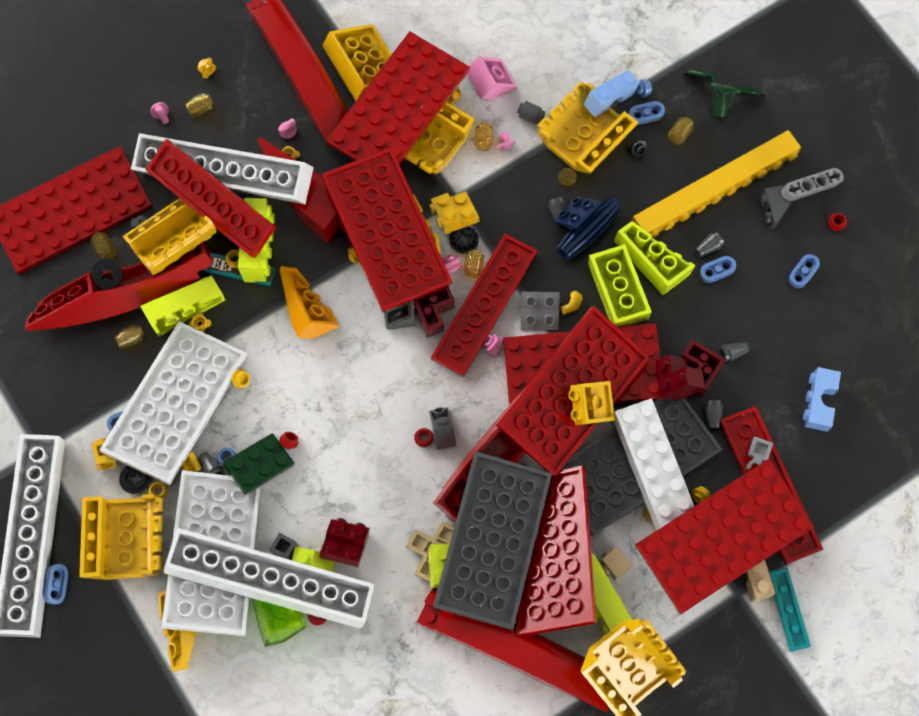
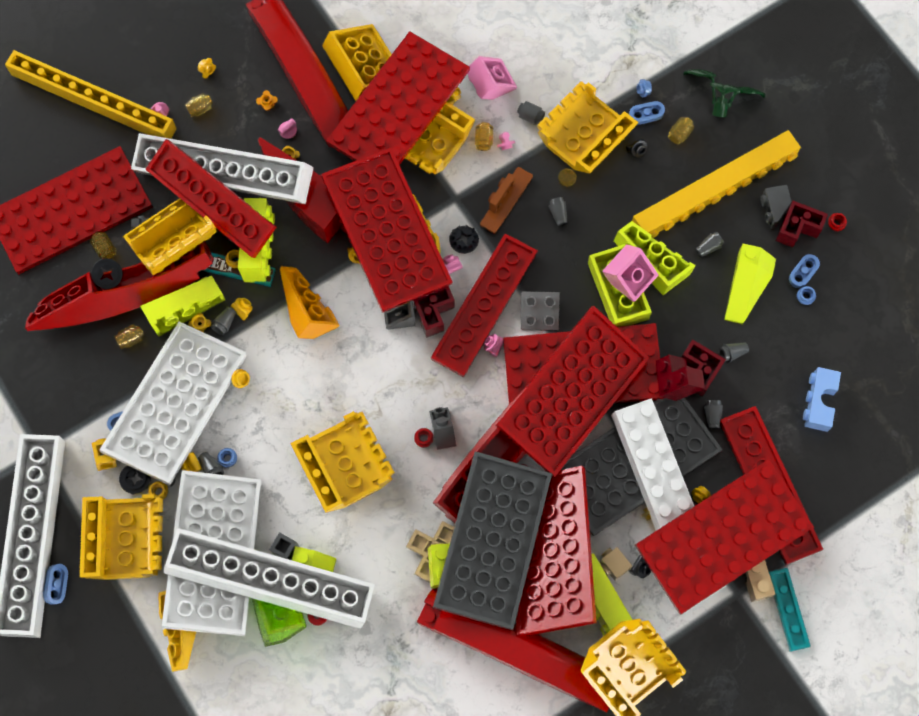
dark green plate [223,433,295,495] -> none
red plate [279,432,299,449] -> none
dark red plate [319,518,370,567] -> none
yellow plate [429,191,480,234] -> none
clear yellow brick [464,249,485,279] -> none
dark blue plate [554,196,620,261] -> none
yellow arm [559,291,582,316] -> none
yellow plate [569,381,615,425] -> none
light blue arch [583,70,640,118] -> none
medium blue plate [699,256,736,283] -> none
light grey plate [746,436,773,471] -> none
light grey beam [781,168,844,201] -> none
none -> yellow brick [5,50,177,139]
none -> dark grey cone [211,306,236,335]
none -> yellow plate [230,298,253,320]
none -> light orange plate [256,90,278,111]
none -> yellow slope [290,411,395,513]
none -> dark orange bracket [480,167,533,234]
none -> bright pink slope [602,244,658,302]
none -> black plate [629,555,651,578]
none -> neon yellow wedge [724,244,776,324]
none -> dark red brick [775,201,828,248]
none -> medium blue plate [797,286,816,305]

